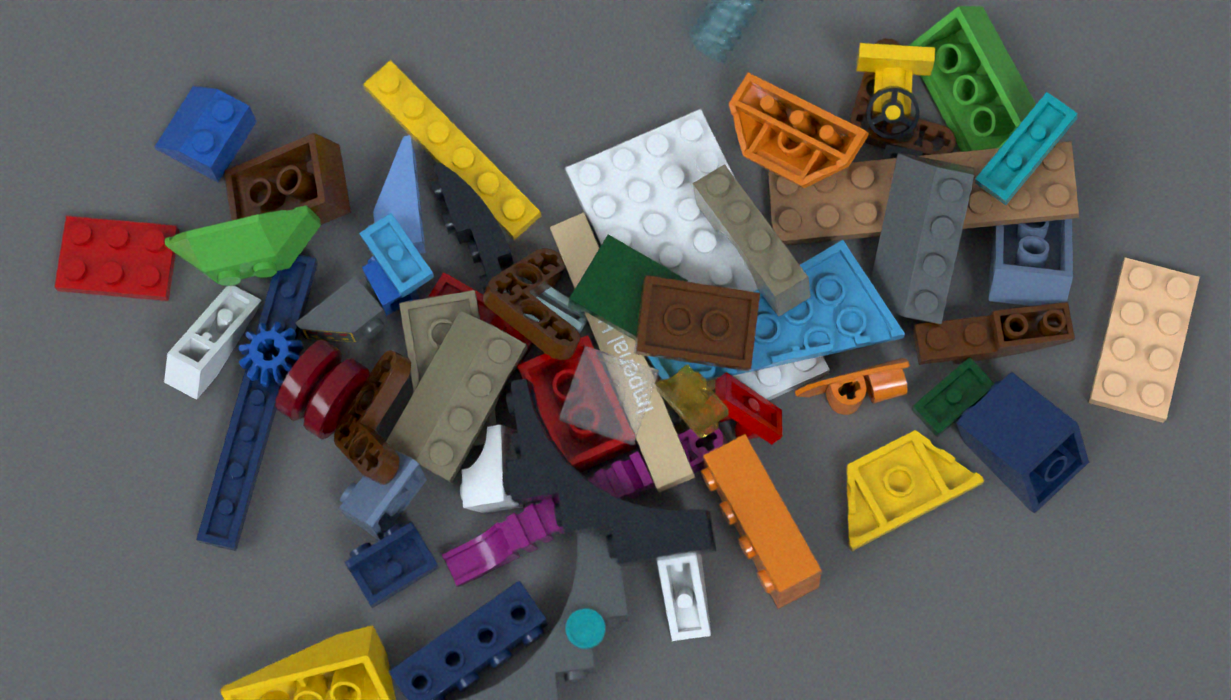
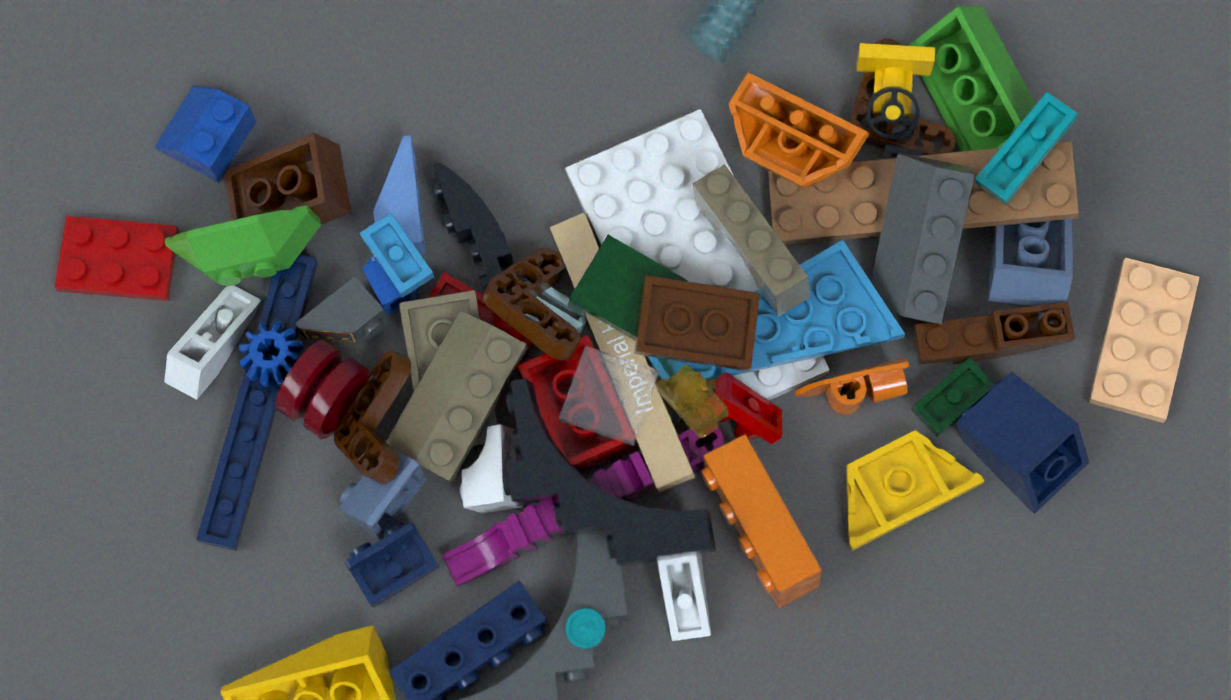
yellow plate [363,60,541,240] -> none

